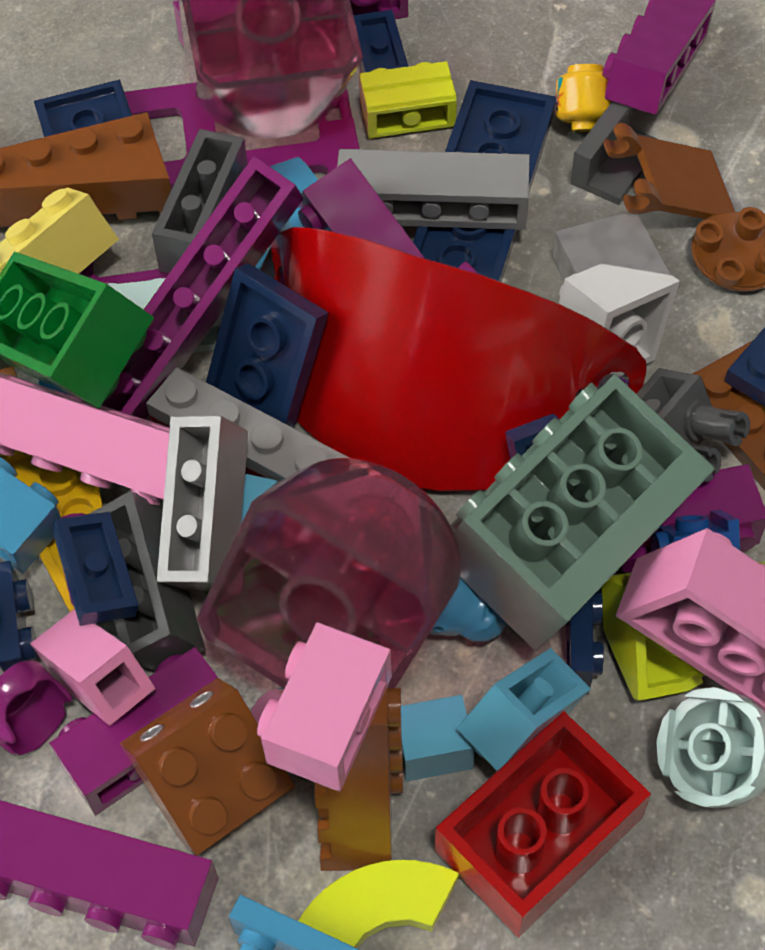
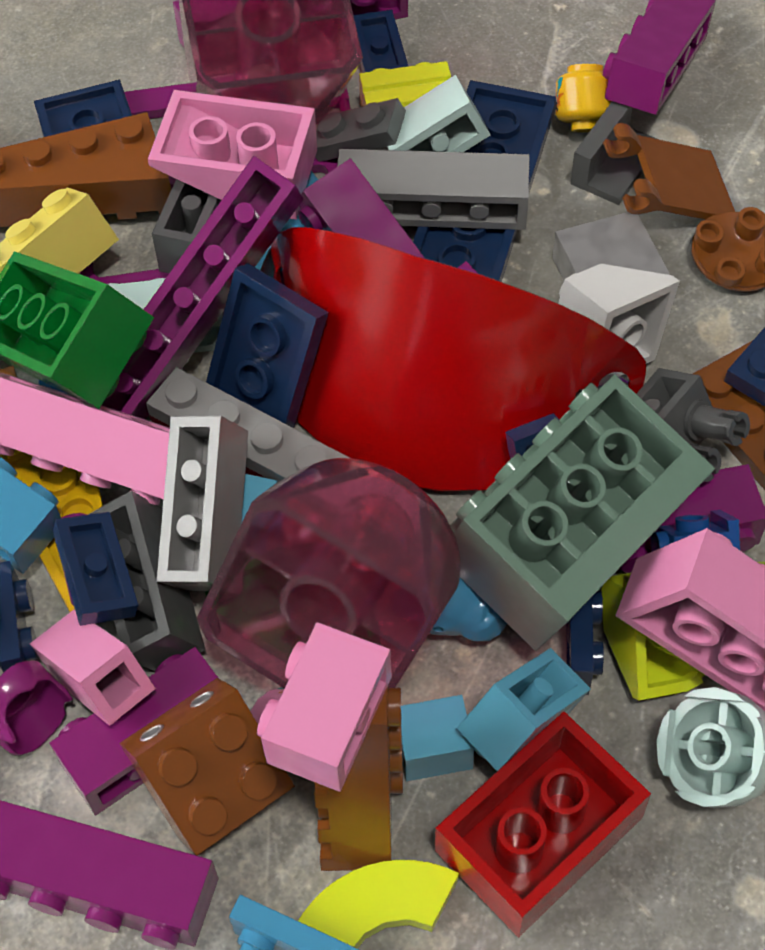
none -> bright pink slope [148,90,317,219]
none -> dark grey plate [315,98,406,162]
none -> light aqua brick [387,75,491,152]

